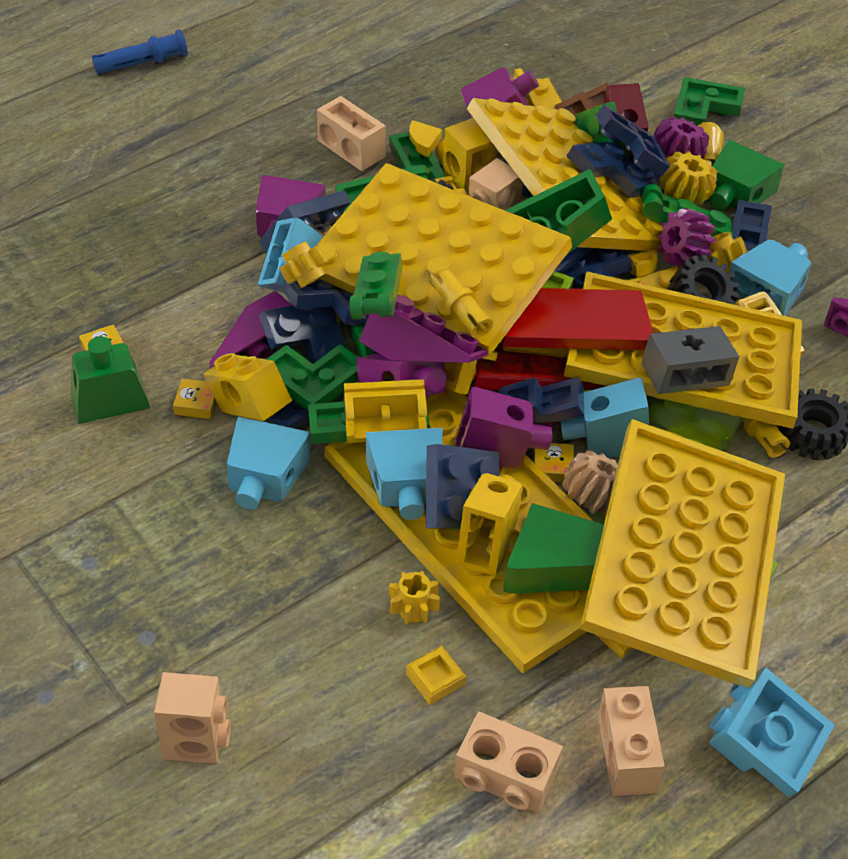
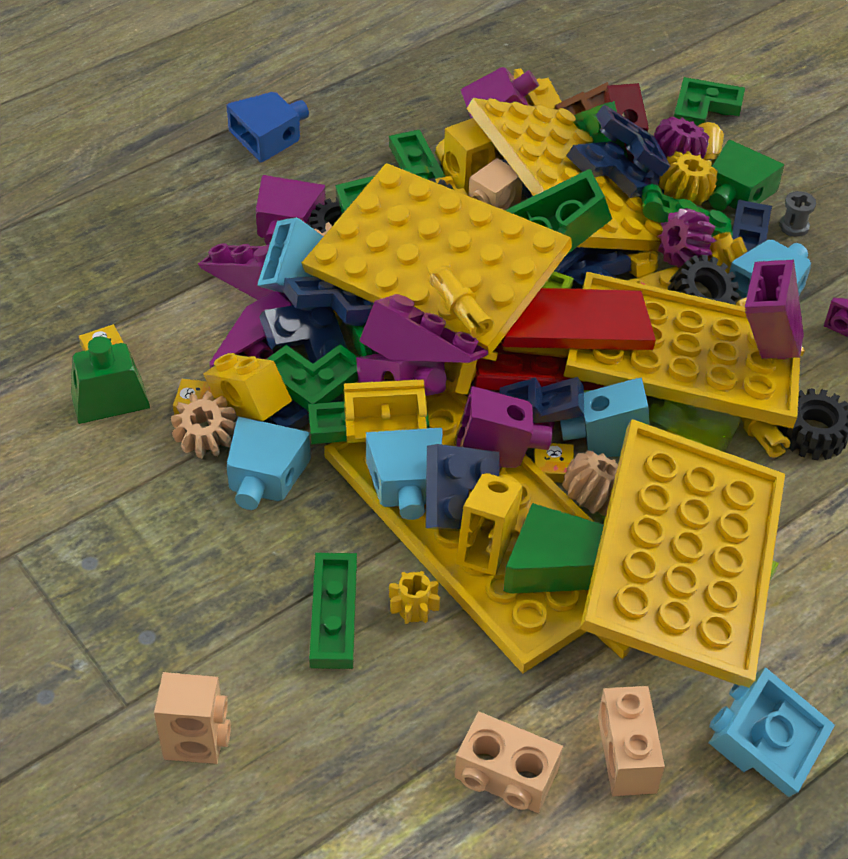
blue pin [91,29,188,75] -> none
dark blue plate [259,190,351,253] -> none
yellow gear [279,241,328,288] -> none
light nougat brick [317,96,386,171] -> none
green plate [350,252,403,320] -> none
yellow tile [406,646,467,705] -> none
yellow tile [409,120,442,157] -> none
dark grey brick [641,326,739,394] -> none
none -> light nougat gear [171,390,237,459]
none -> magenta slope [198,243,289,301]
none -> blue torso [226,92,309,163]
none -> green plate [309,553,357,669]
none -> magenta slope [745,259,804,359]
none -> dark grey bush [779,191,816,237]

